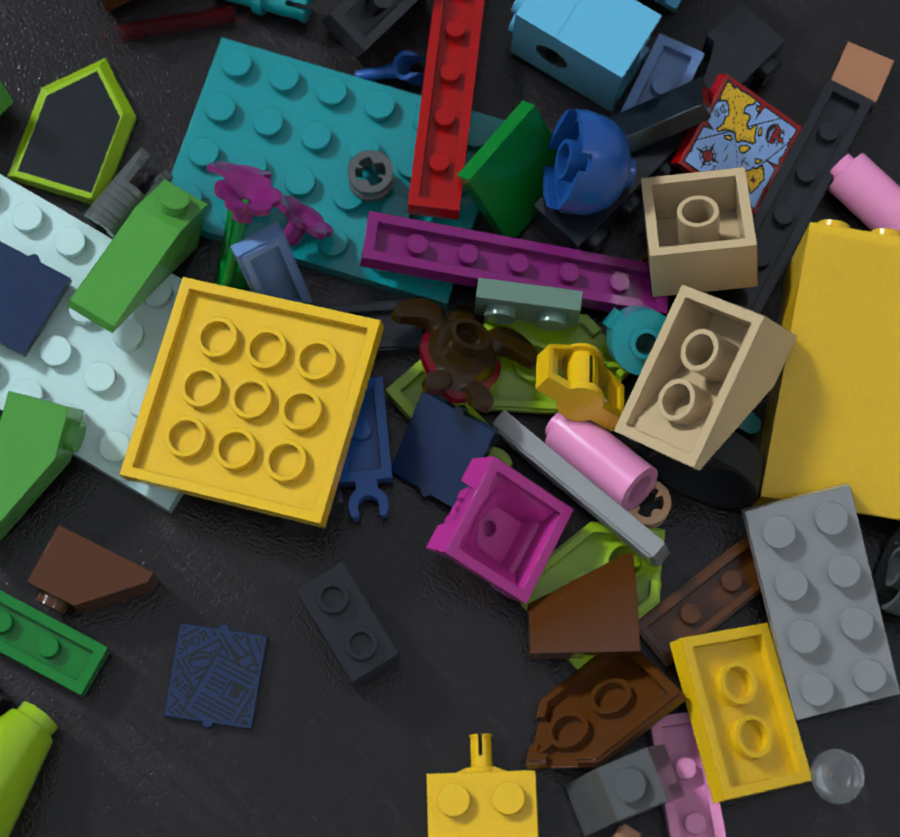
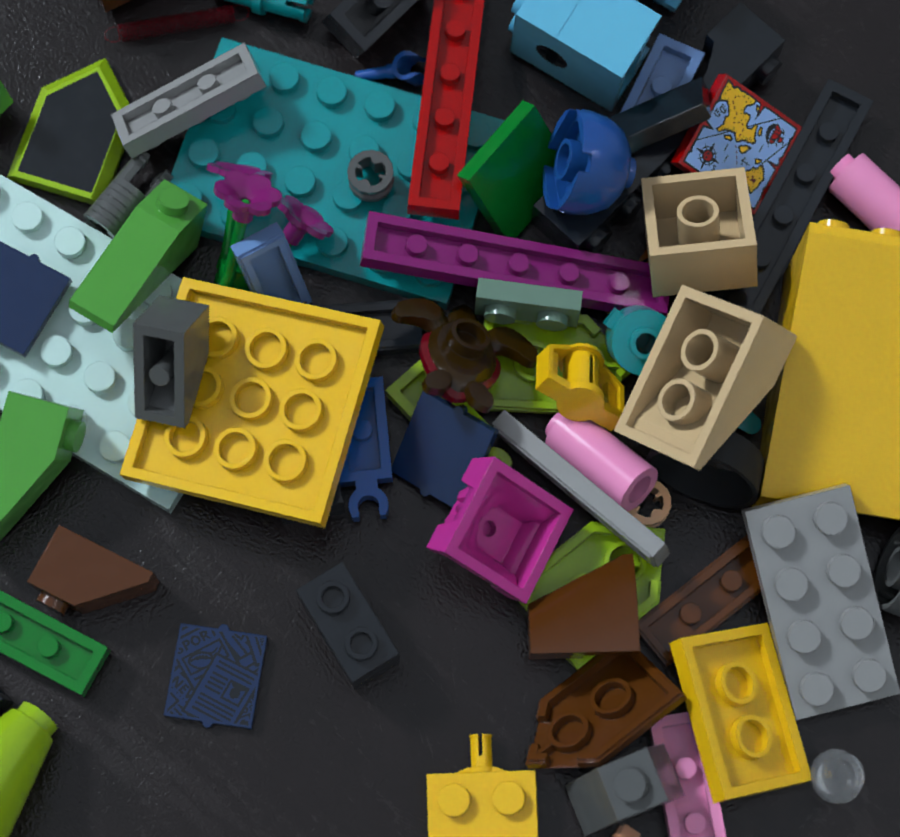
nougat tile [831,42,894,109] -> none
none -> light grey plate [111,42,266,159]
none -> dark grey slope [133,296,209,428]

